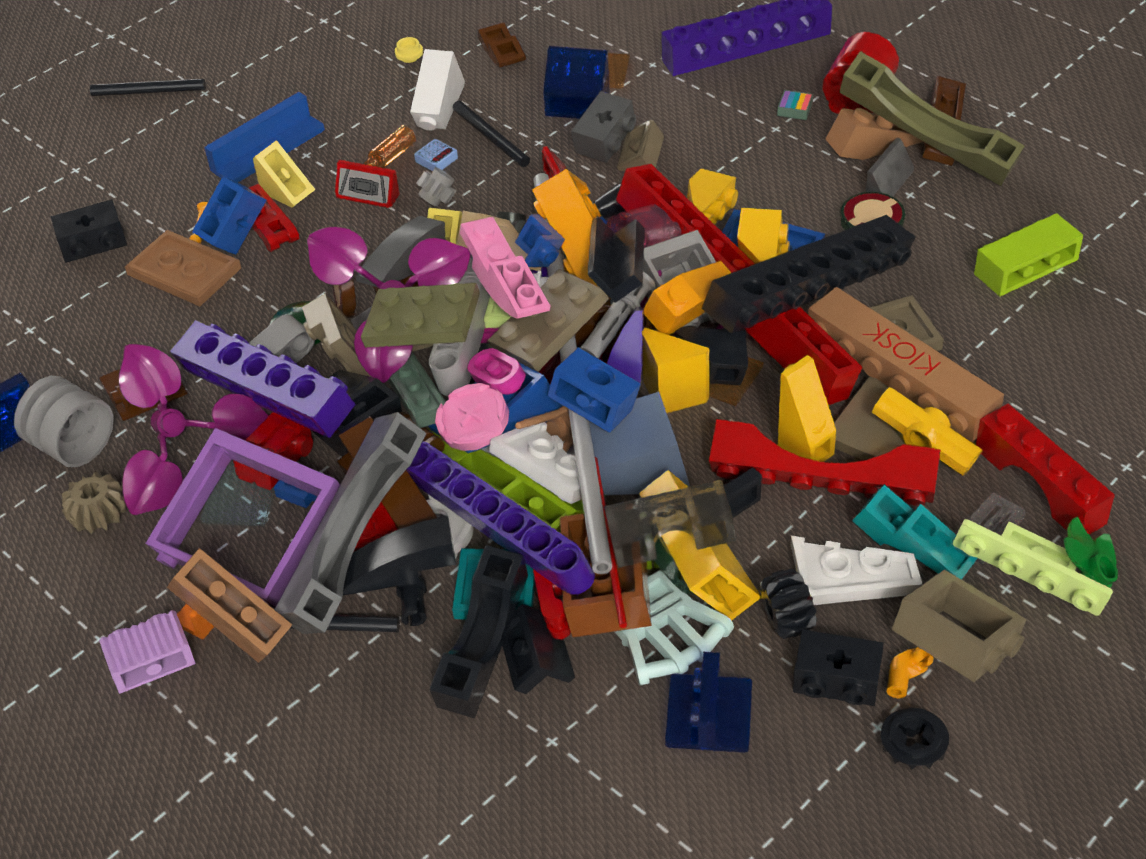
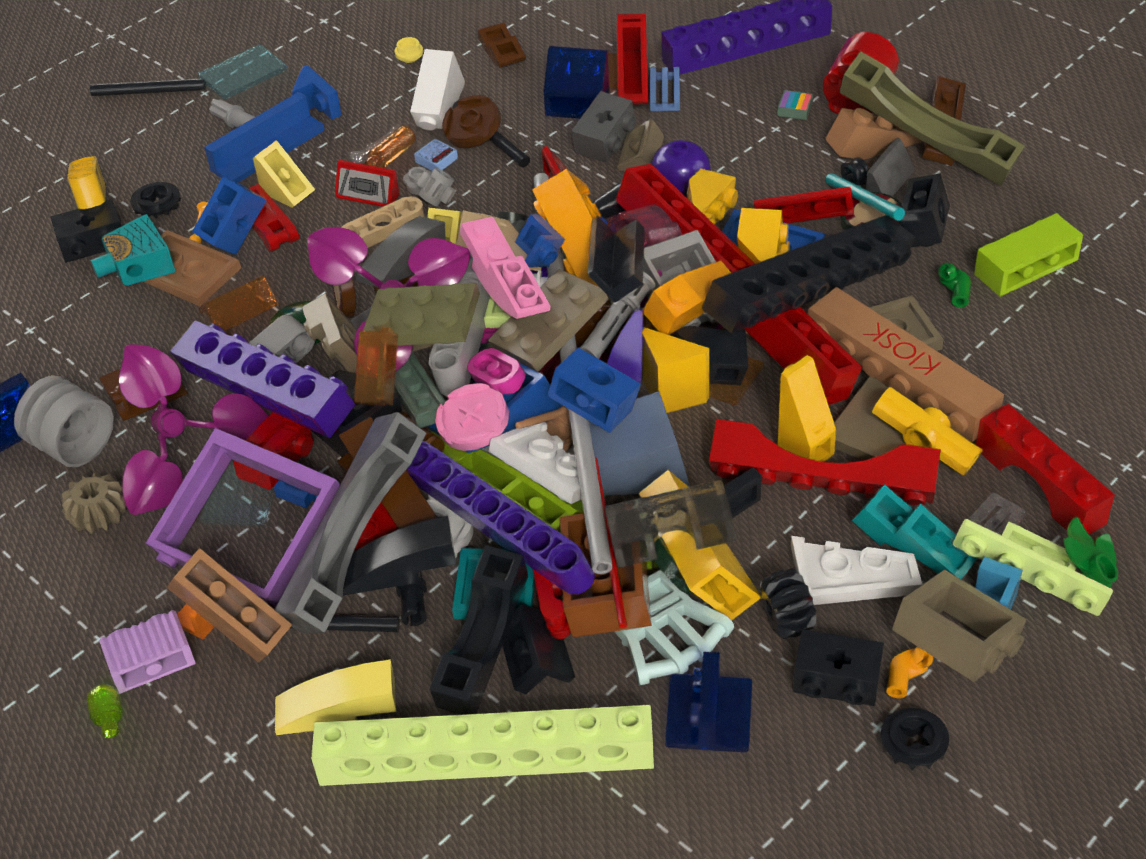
none -> yellow beam [68,156,106,209]
none -> clear neon green cylinder [86,684,123,738]
none -> teal torso [90,214,176,286]
none -> black gear [130,182,181,219]
none -> clear light blue piece [198,44,287,100]
none -> clear orange panel [198,275,279,331]
none -> light grey axle [209,99,255,128]
none -> light yellow slope [275,659,396,735]
none -> blue slope [292,65,342,120]
none -> yellowish green brick [311,705,654,786]
none -> tan beam [341,196,424,248]
none -> clear hinge [350,126,401,163]
none -> clear orange panel [354,327,398,406]
none -> light grey plate [403,167,432,195]
none -> reddish brown tile [442,95,501,148]
none -> red slope [617,13,648,104]
none -> medium blue tile [650,67,680,111]
none -> dark purple cylinder [651,140,711,198]
none -> red slope [753,186,854,223]
none -> teal bar [825,173,905,221]
none -> black bush [841,157,869,186]
none -> black brick [901,173,950,247]
none -> green arm [938,263,971,308]
none -> dark azure panel [975,556,1023,610]

